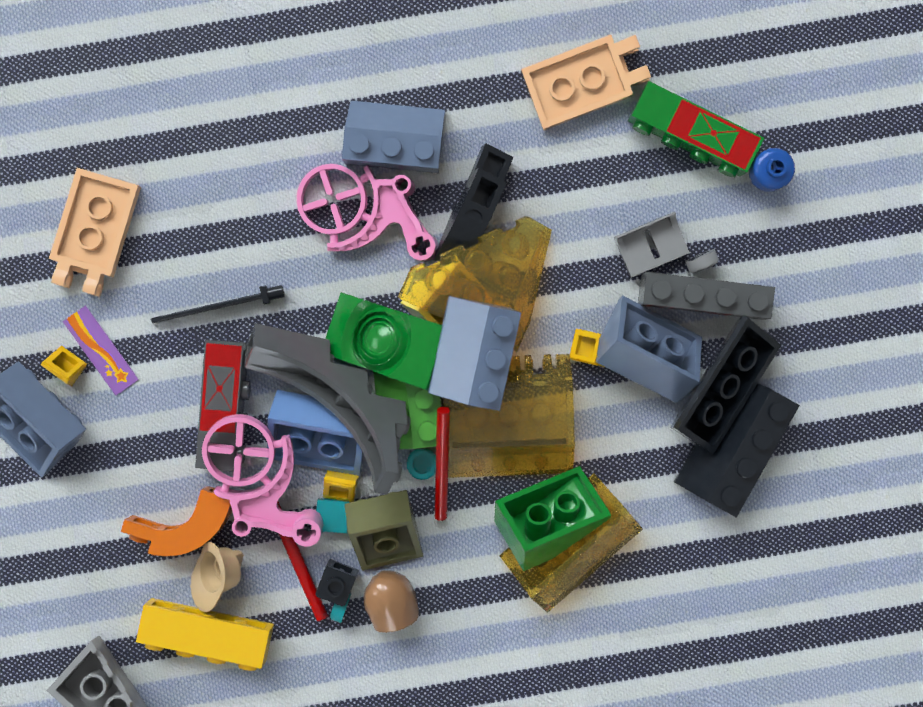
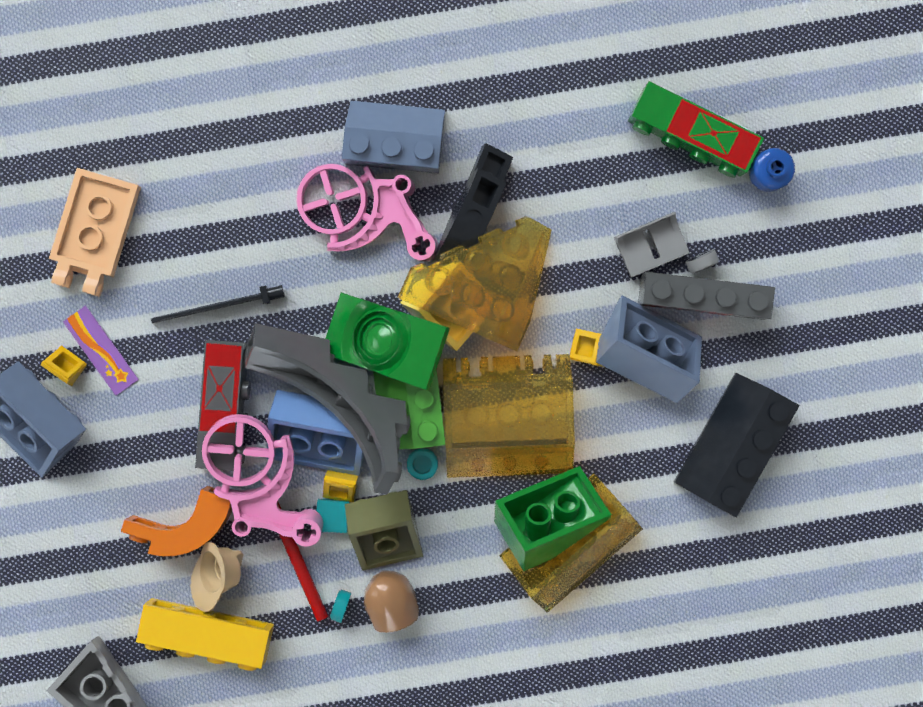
black bracket [315,559,359,606] -> none
slope [428,296,521,411] -> none
red bar [434,407,450,521] -> none
light nougat tile [521,34,651,131] -> none
black slope [670,315,782,454] -> none

